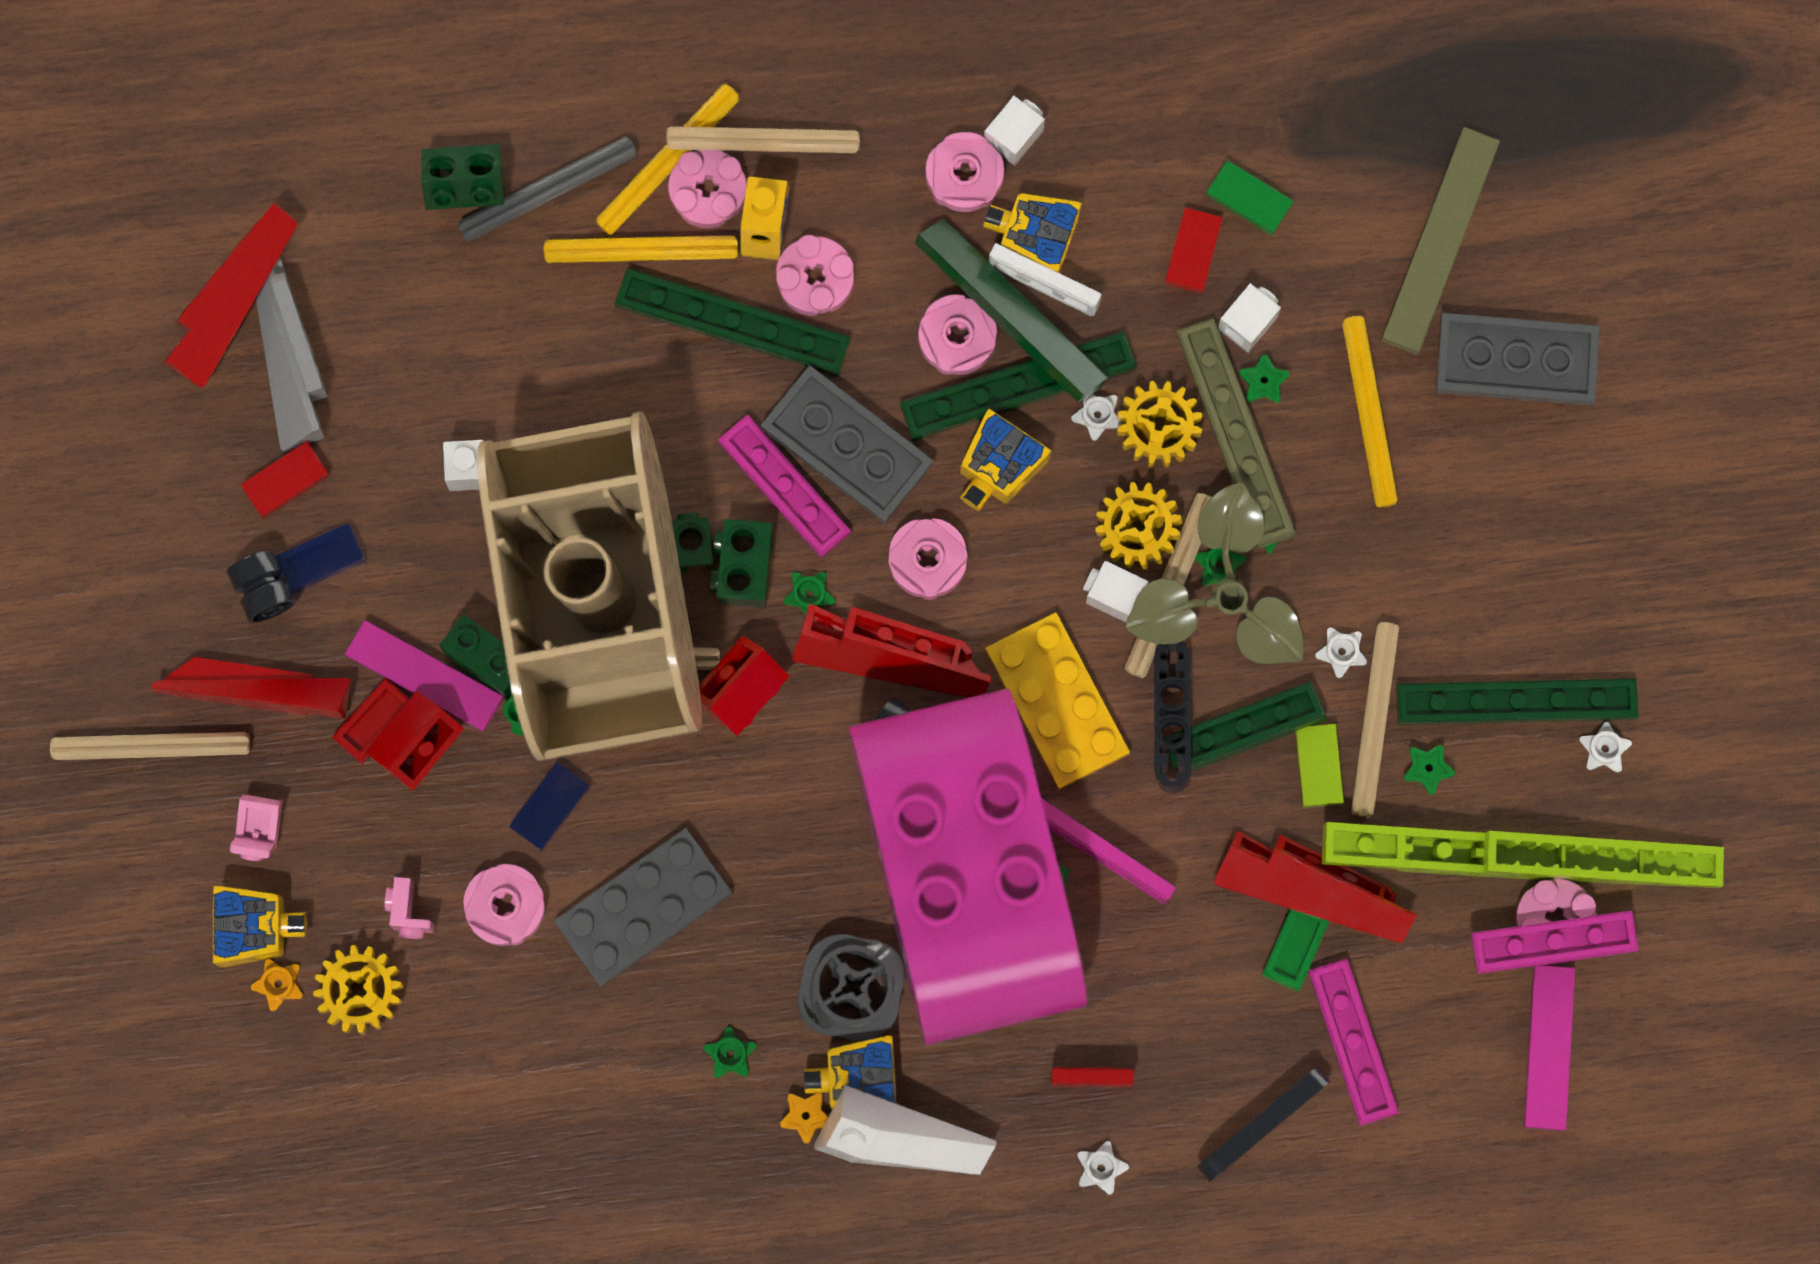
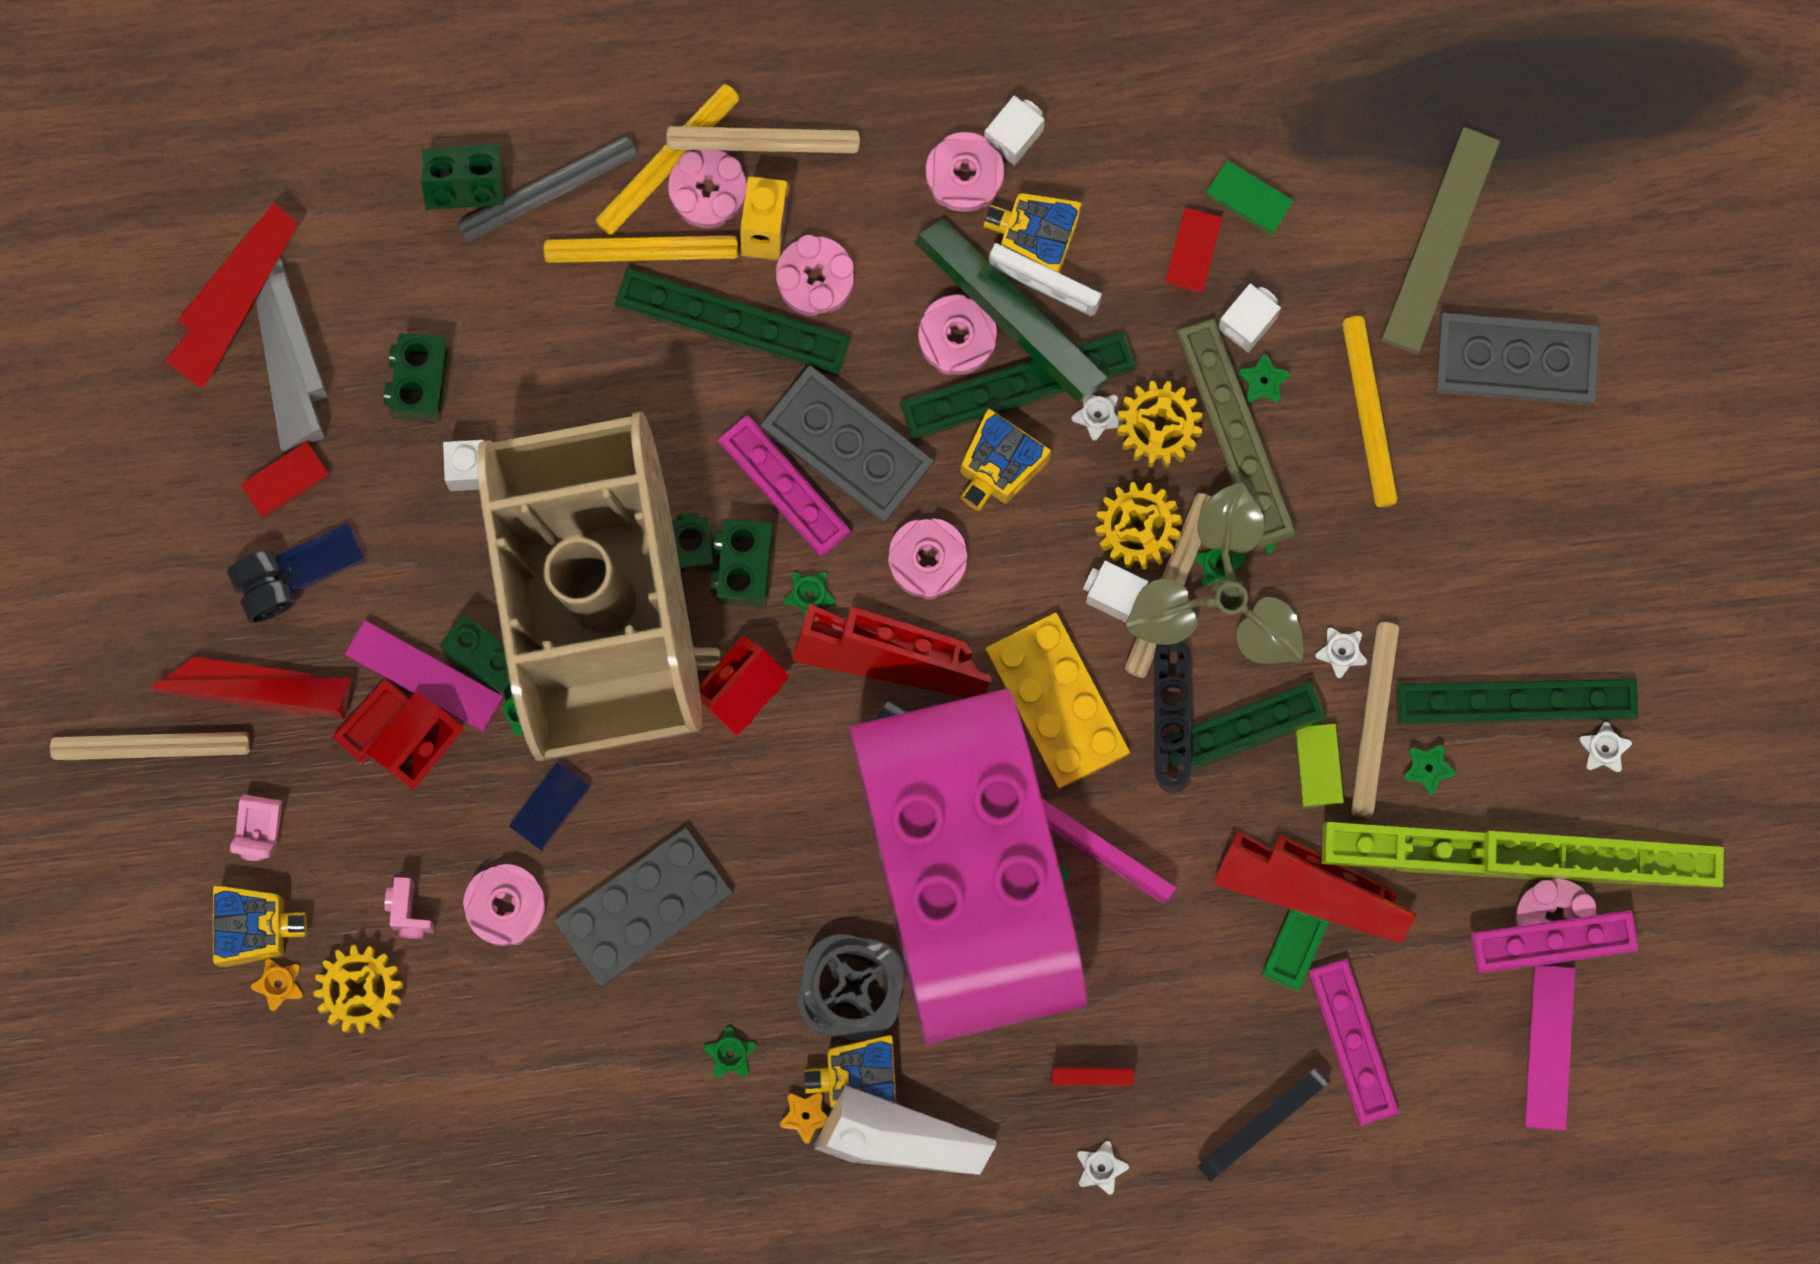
none -> dark green brick [383,333,450,423]

